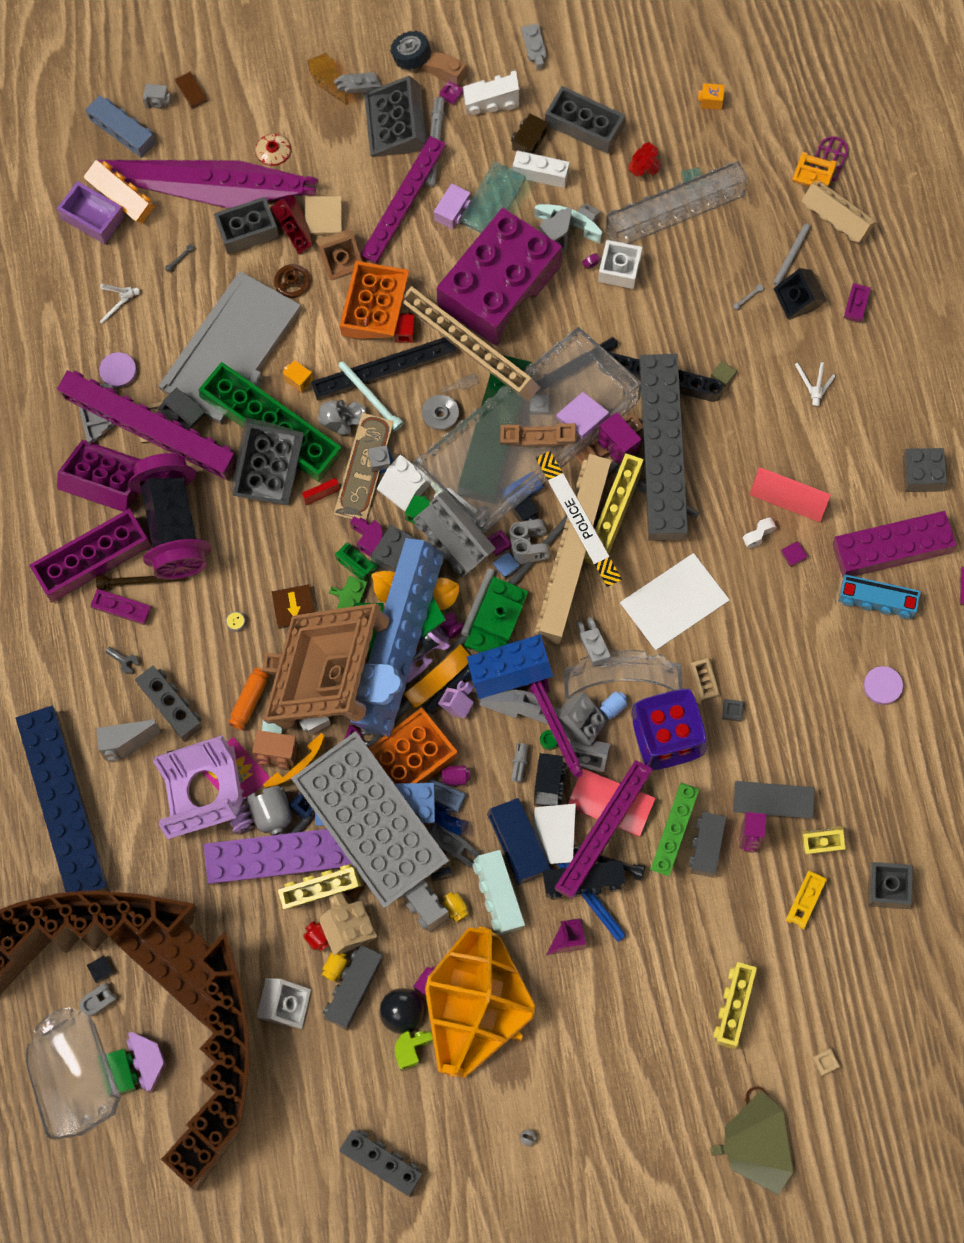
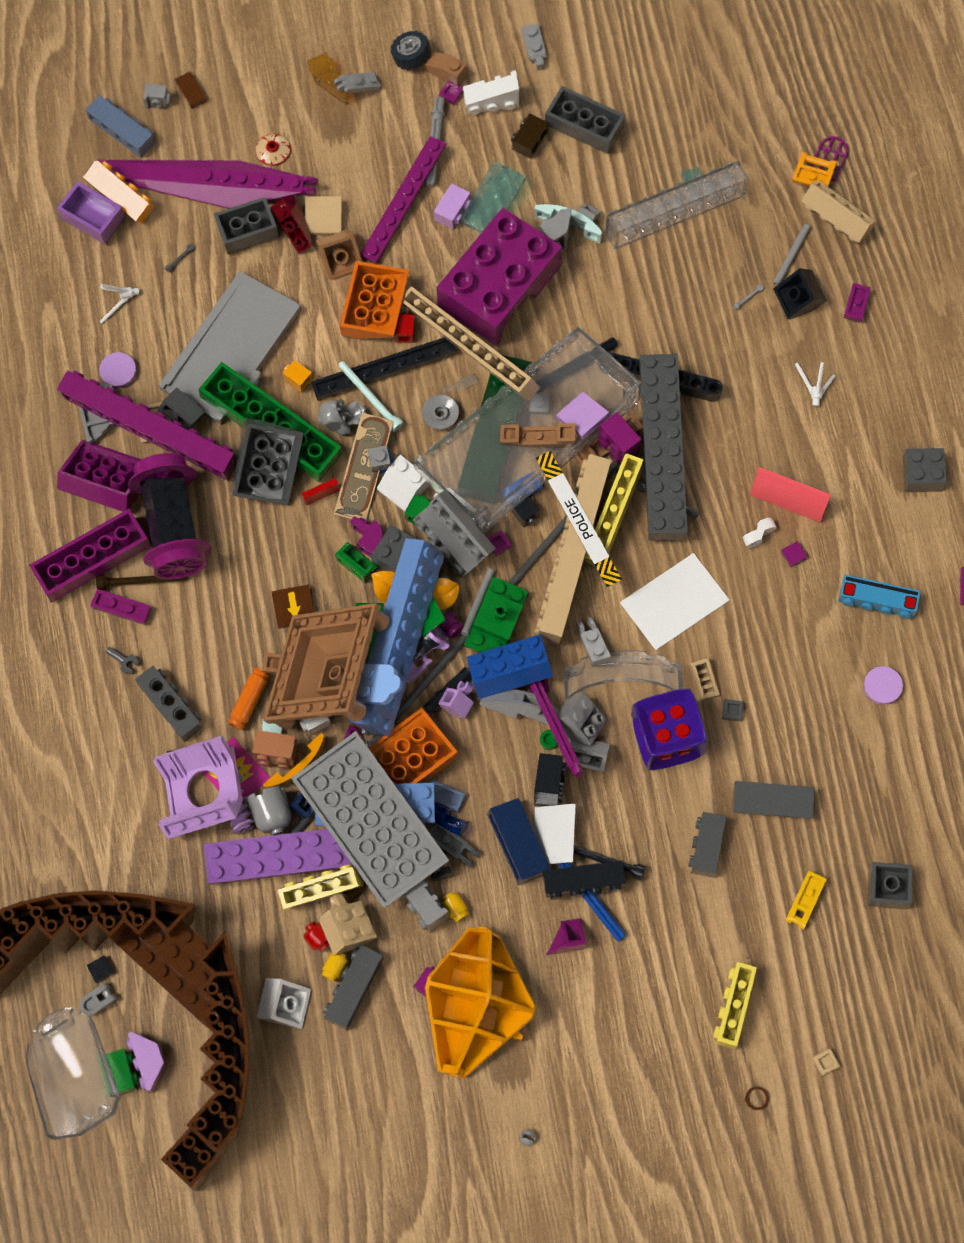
dark blue brick [15,705,110,892] -> none
light grey slope [96,719,161,762] -> none
light yellow tile [226,612,246,632] -> none
reddish brown piece [274,264,310,298] -> none
bright green plate [329,576,367,609] -> none
dark grey brick [339,1129,423,1197] -> none
dark grey slope [364,75,426,157] -> none
black piece [379,988,425,1034] -> none
lime brick [395,1031,433,1071] -> none
light orange slope [403,644,470,709] -> none
magenta brick [442,765,470,786] -> none
light aqua brick [473,850,525,936] -> none
medium blue tile [493,552,520,578] -> none
light grey piece [510,519,551,564] -> none
light grey axle [511,743,529,783] -> none
white brick [513,151,569,188] -> none
magenta plate [555,760,653,900] -> none
coral slope [568,768,655,837] -> none
magenta tile [582,253,601,269] -> none
white brick [598,240,642,289] -> none
light blue brick [599,691,628,720] -> none
red plant [628,142,661,177] -> none
bright green slope [650,782,699,876] -> none
light orange brick [698,83,724,110] -> none
olive tile [710,361,737,387] -> none
olive panel [710,1090,793,1195] -> none
magenta brick [739,812,766,853] -> none
light yellow brick [801,826,845,854] -> none
magenta brick [832,511,957,578] -> none

